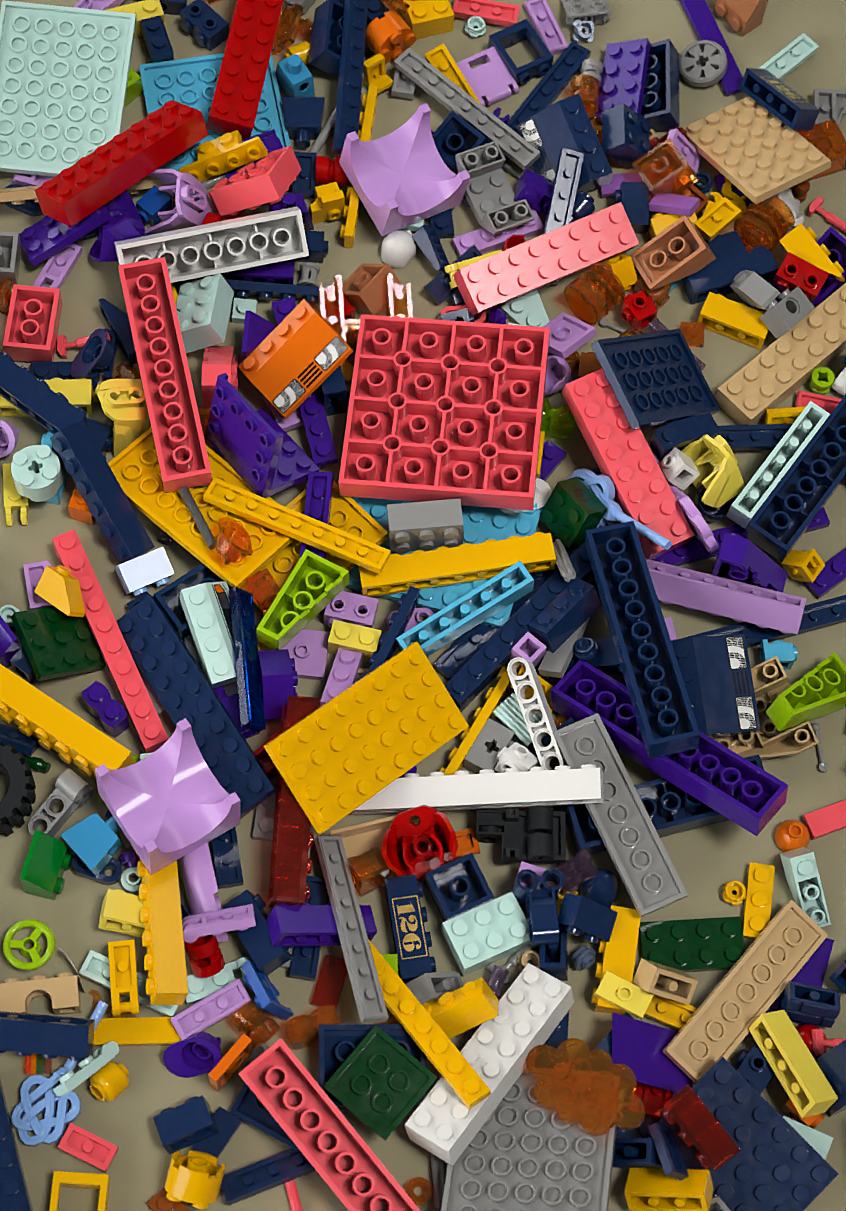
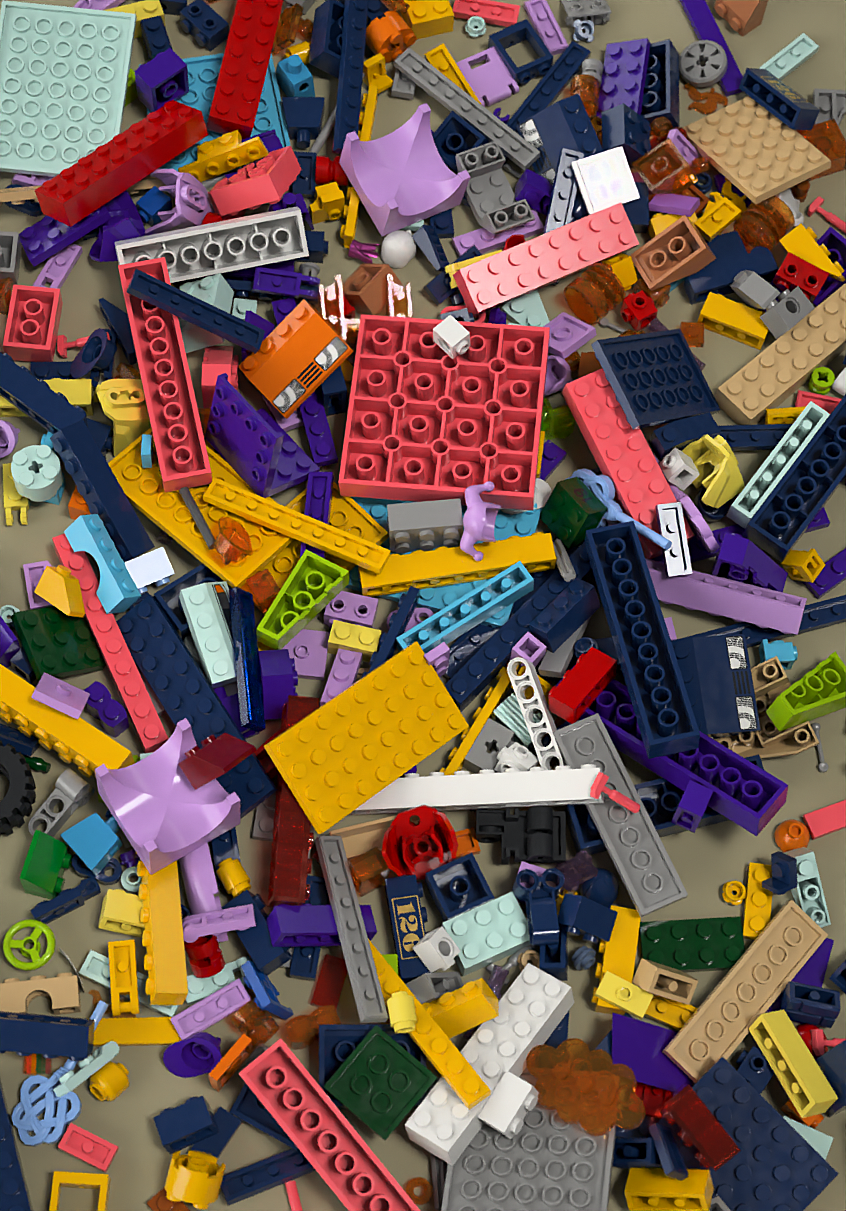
none -> dark blue hinge [30,876,101,924]
none -> lavender plate [32,672,90,719]
none -> medium azure arch [64,514,141,614]
none -> dark blue plate [126,269,265,354]
none -> dark purple brick [135,48,189,112]
none -> medium azure tile [141,434,153,468]
none -> dark red slope [178,733,257,790]
none -> yellow brick [216,858,252,898]
none -> dark purple hinge [253,267,320,300]
none -> flat silver piece [345,240,380,264]
none -> light yellow brick [387,991,417,1033]
none -> white brick [413,926,460,973]
none -> lavender plate [424,642,450,677]
none -> white brick [433,315,470,359]
none -> lavender piece [460,481,501,561]
none -> white brick [478,1070,539,1139]
none -> red brick [548,647,617,724]
none -> clear piece [571,146,640,215]
none -> coral piece [590,772,640,813]
none -> clear orange plate [650,117,673,137]
none -> plate [655,502,692,578]
none -> dark purple panel [671,780,713,833]
none -> clear orange piece [684,84,728,115]
none -> clear orange plate [689,156,711,175]
none -> dark blue bracket [762,851,798,895]

